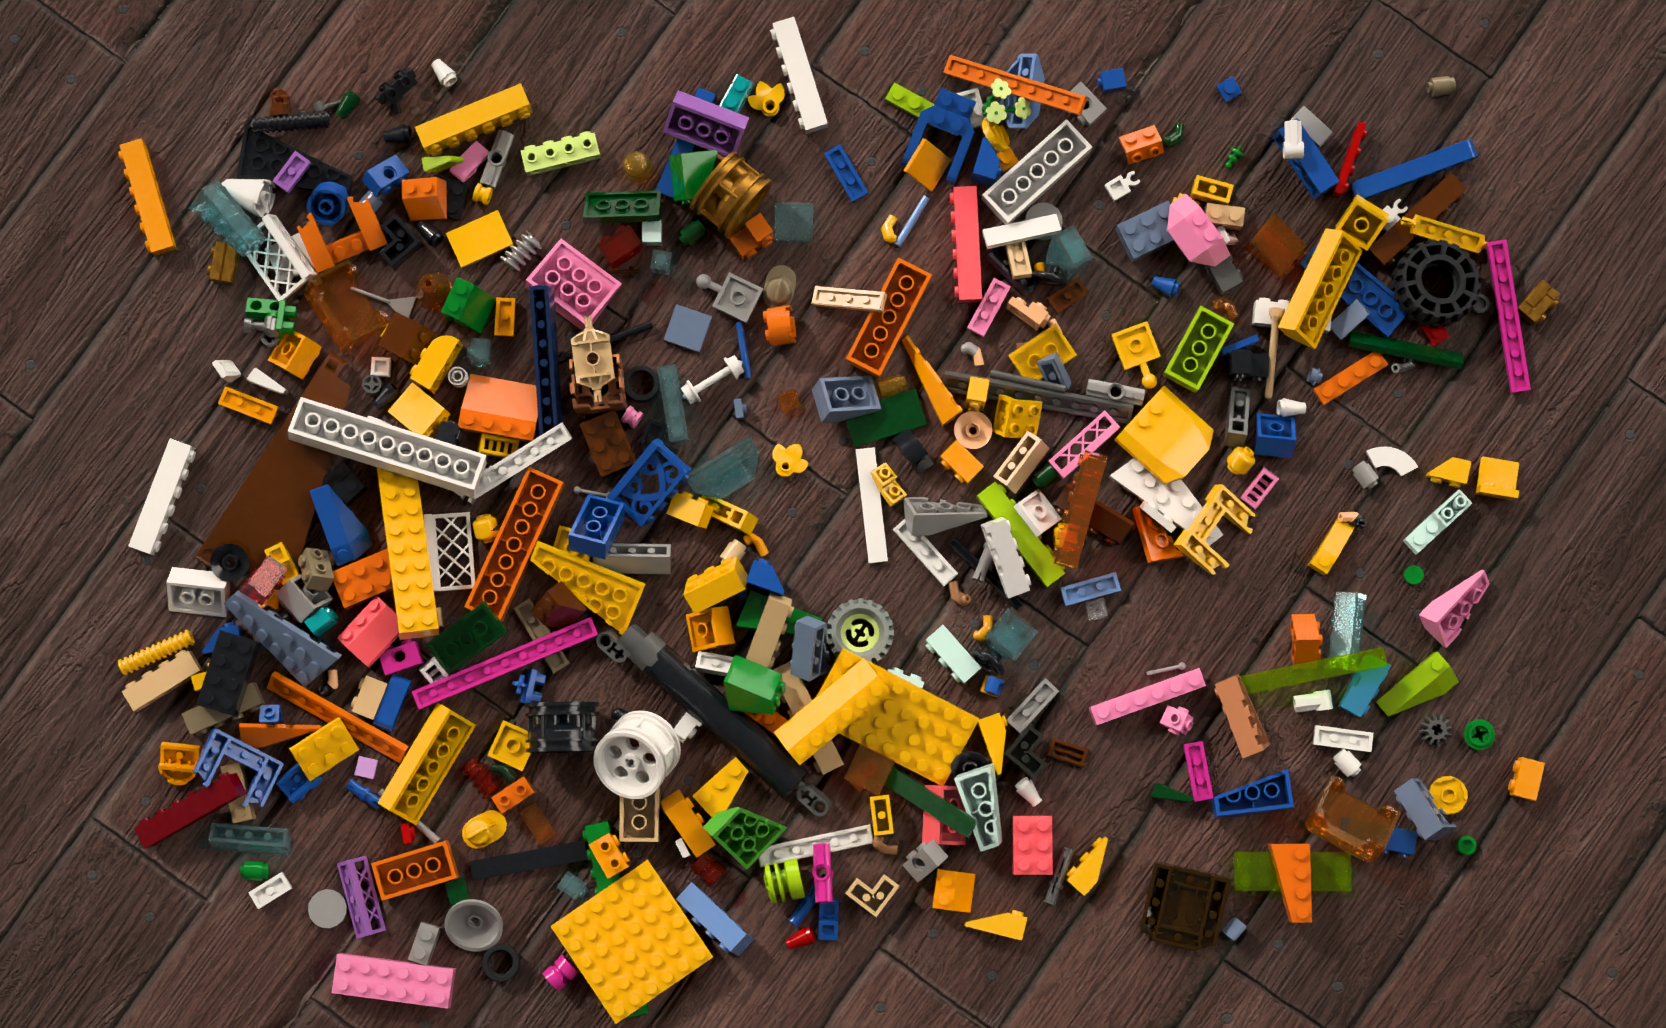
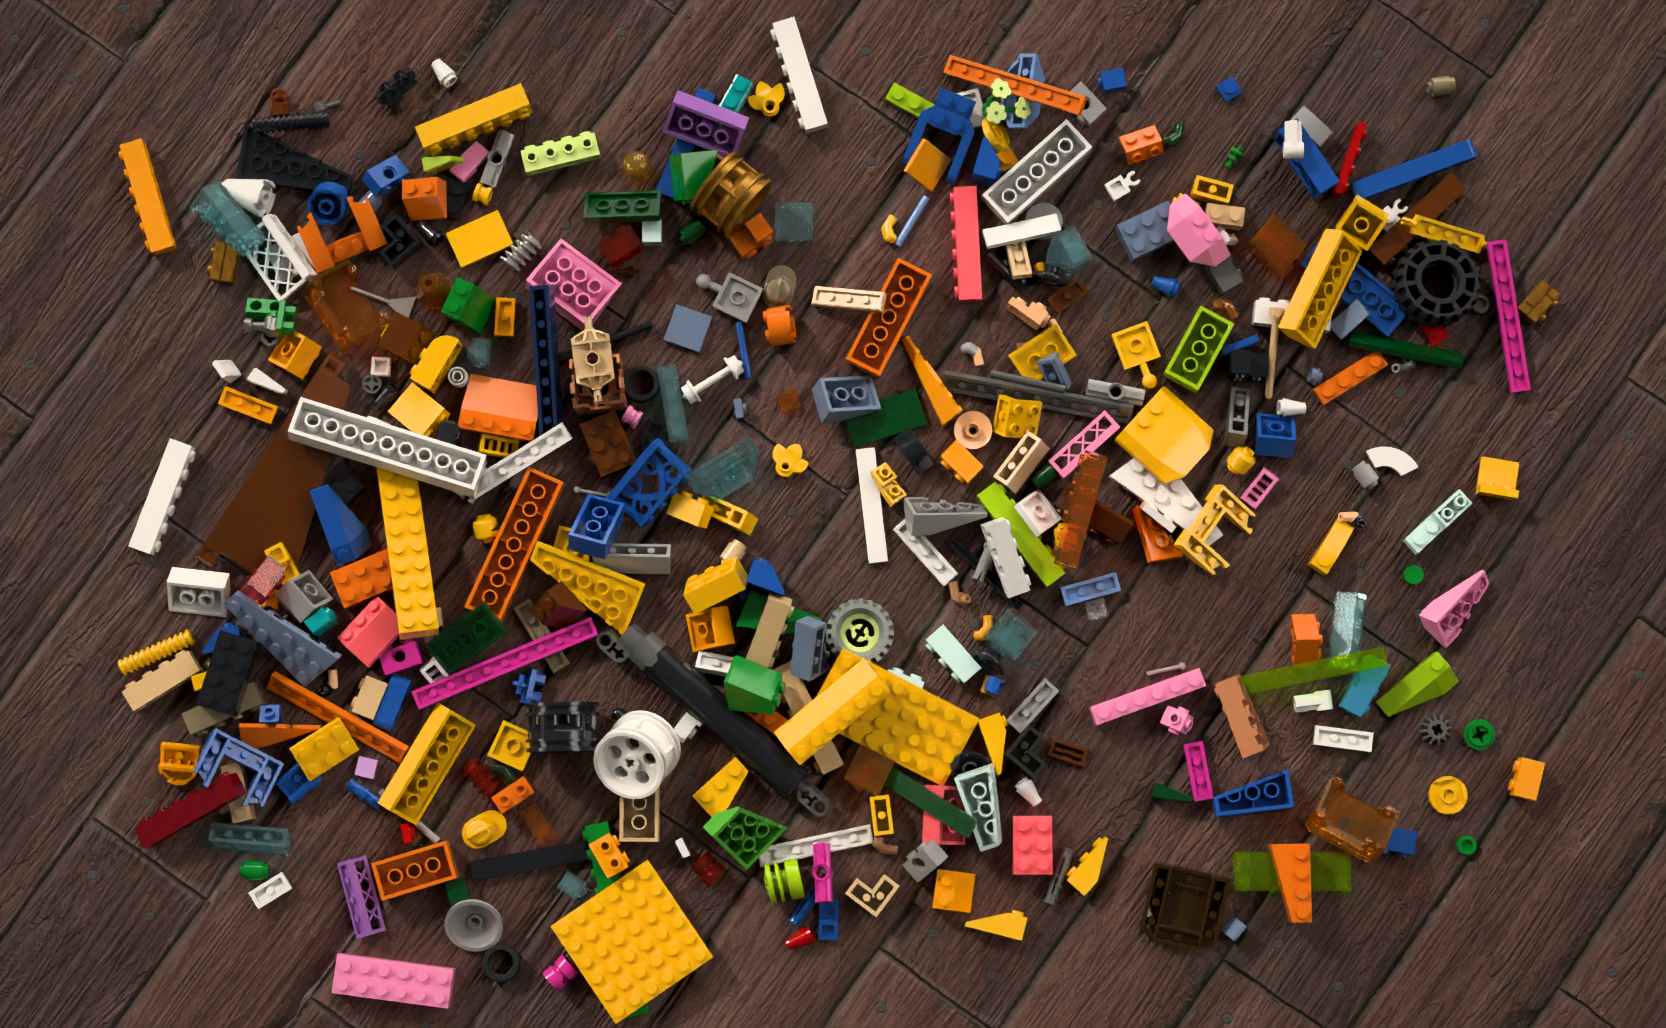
black dish [210,543,249,582] -> none
medium lavender plate [273,151,312,193] -> none
dark tan brick [298,548,334,591] -> none
light grey tile [308,889,348,928] -> none
dark green cone [335,90,361,119] -> none
black cone [383,124,413,143] -> none
light grey brick [408,921,442,966] -> none
white fence [423,512,475,592] -> none
clear light blue brick [650,249,673,275] -> none
light orange wedge [660,789,716,858] -> none
medium blue wedge [676,882,754,956] -> none
light orange arm [743,533,769,557] -> none
blue plate [824,144,869,203] -> none
clear yellow brick [878,373,907,397] -> none
yellow slope [965,377,989,412] -> none
bright pink plate [967,278,1011,337] -> none
white brick [1333,748,1361,777] -> none
sand blue wedge [1394,778,1457,840] -> none
yellow slope [1426,457,1472,488] -> none

